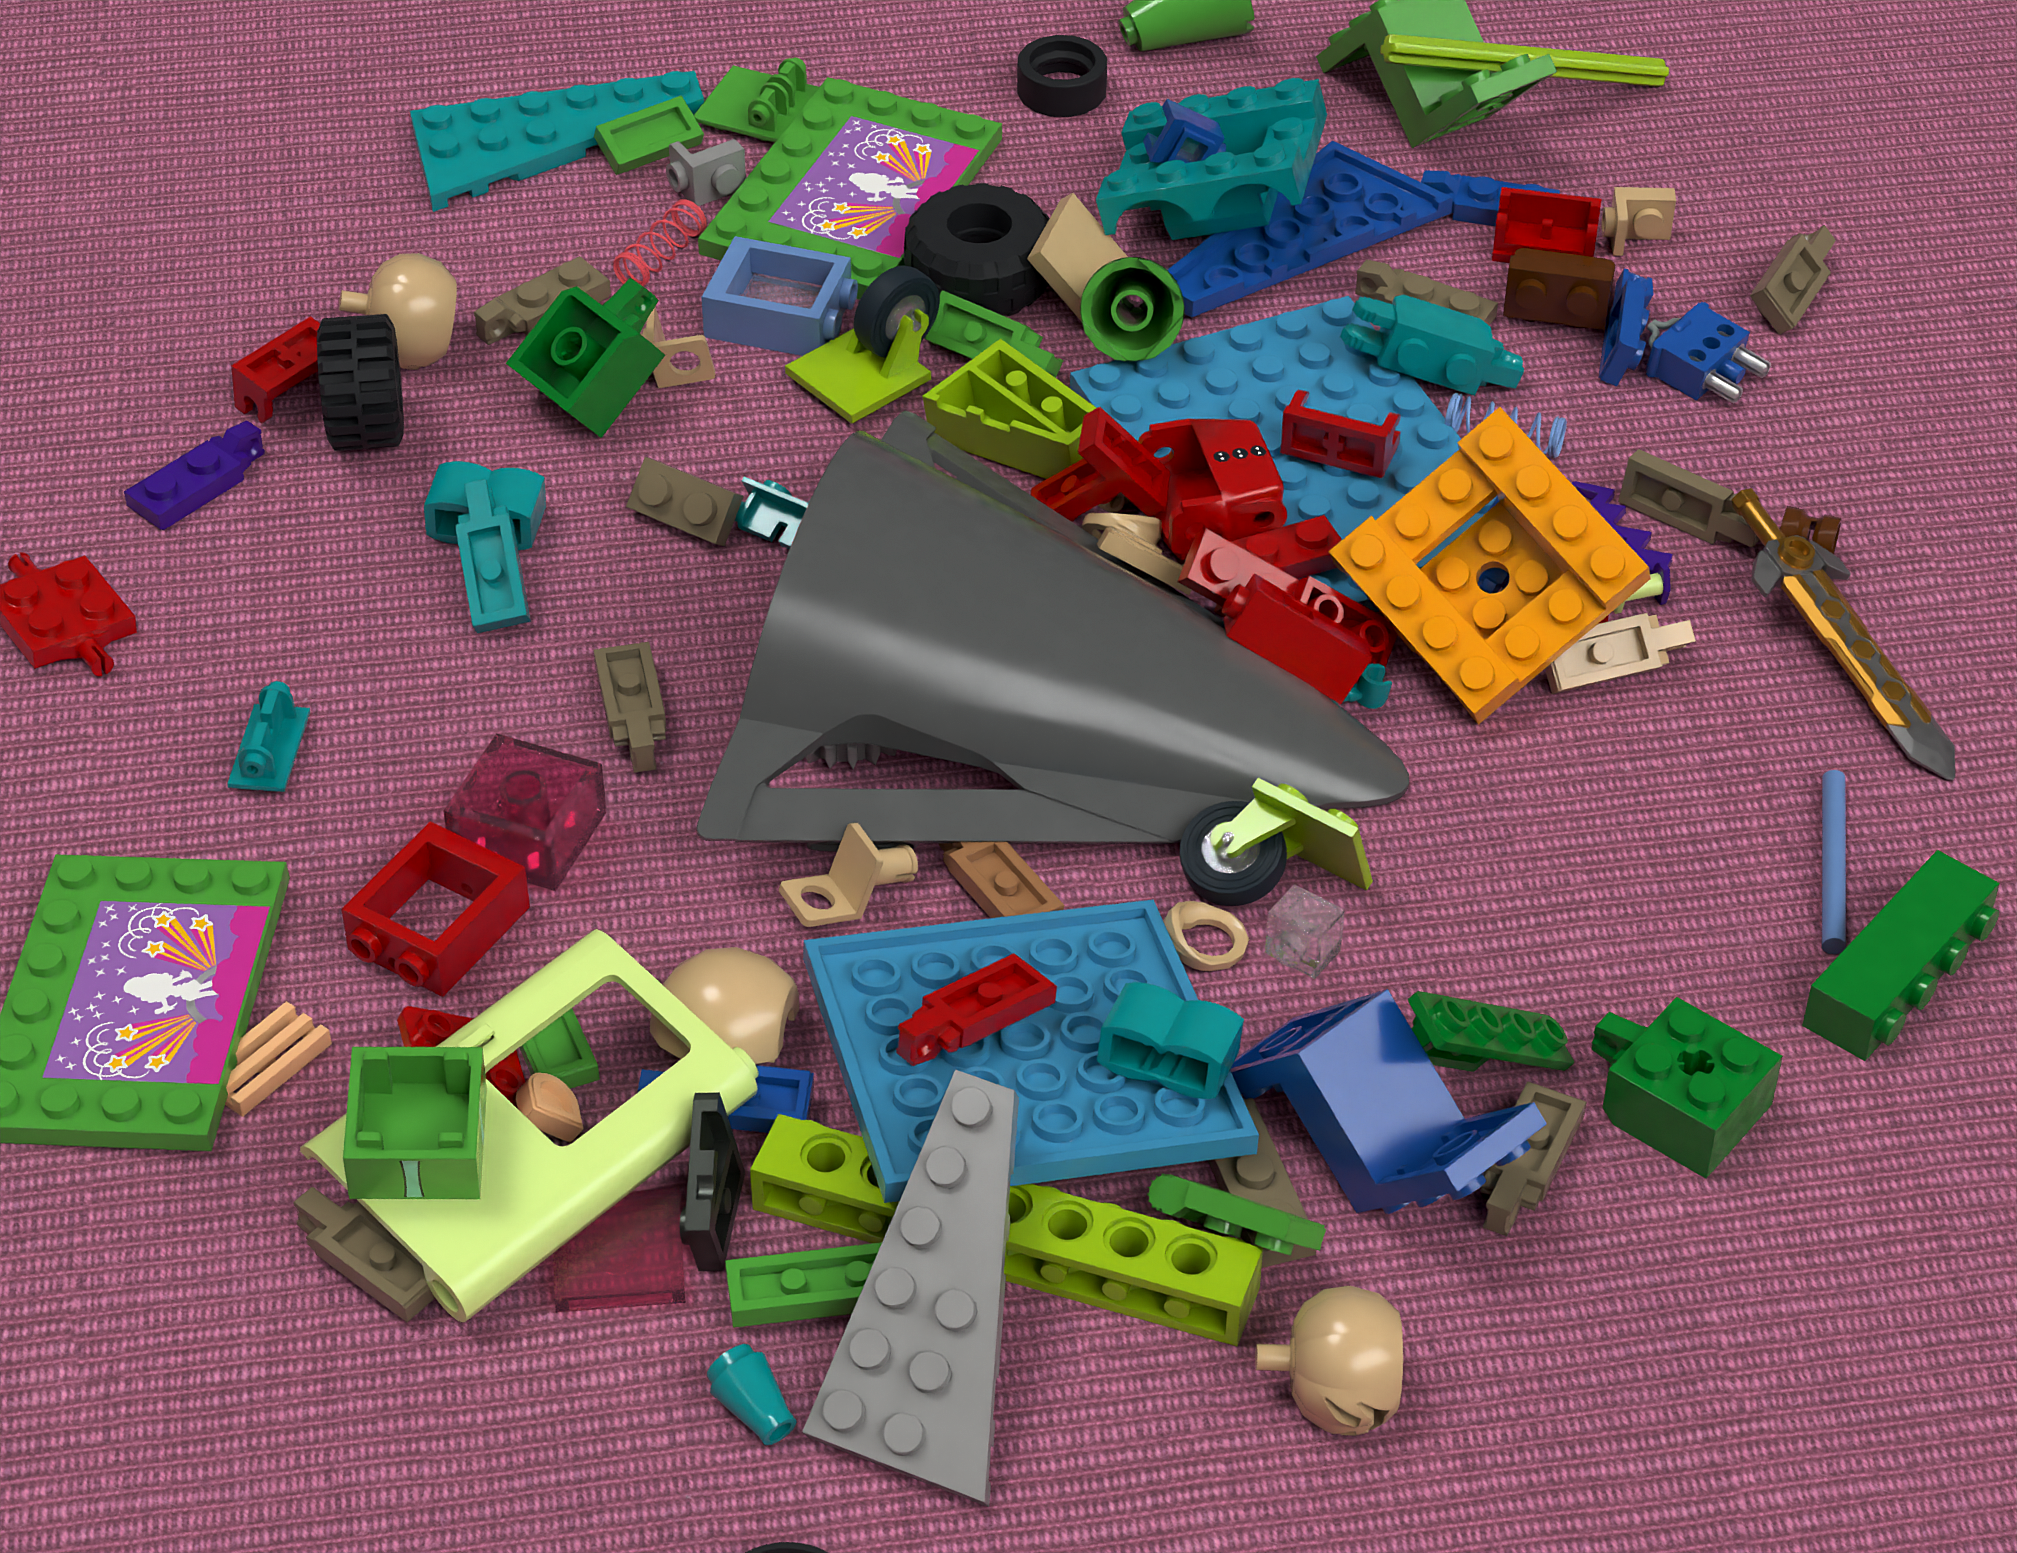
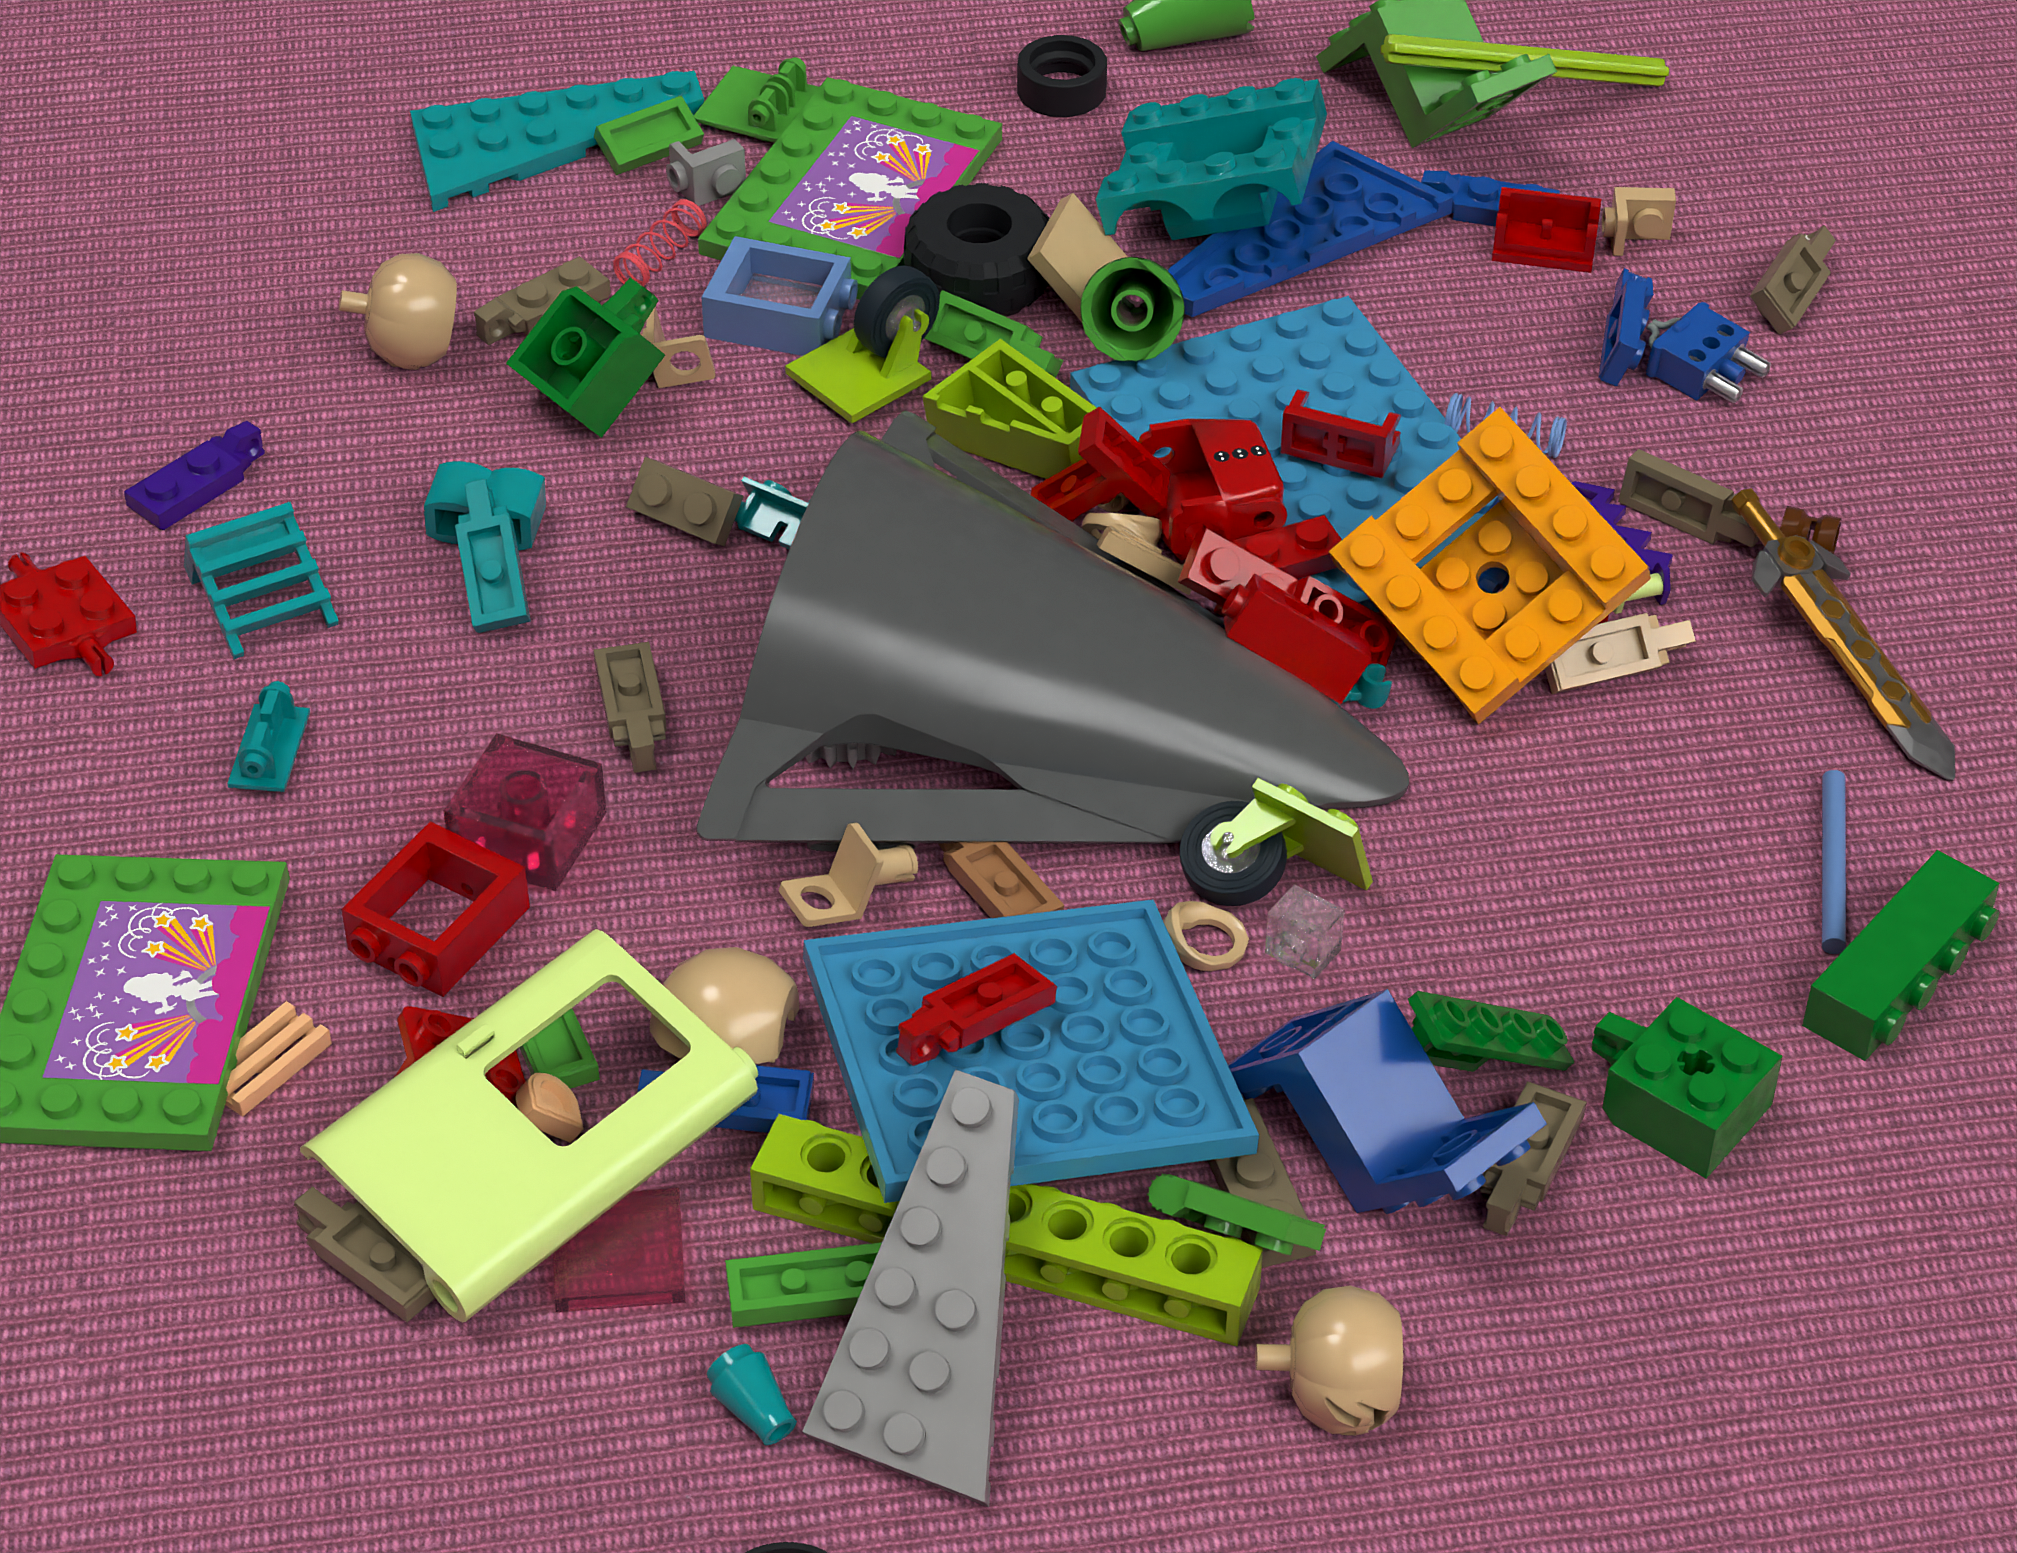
red hinge [231,316,320,424] -> none
black tyre [317,314,404,451] -> none
bright green container [343,1047,487,1199] -> none
pearl dark grey wing [680,1092,745,1271] -> none
teal brick [1097,982,1244,1099] -> none
blue window [1143,99,1226,163] -> none
teal hinge [1340,294,1524,396] -> none
dark tan hinge [1355,259,1498,326] -> none
reddish brown bracket [1503,248,1615,330] -> none
none -> teal plate [184,502,339,660]

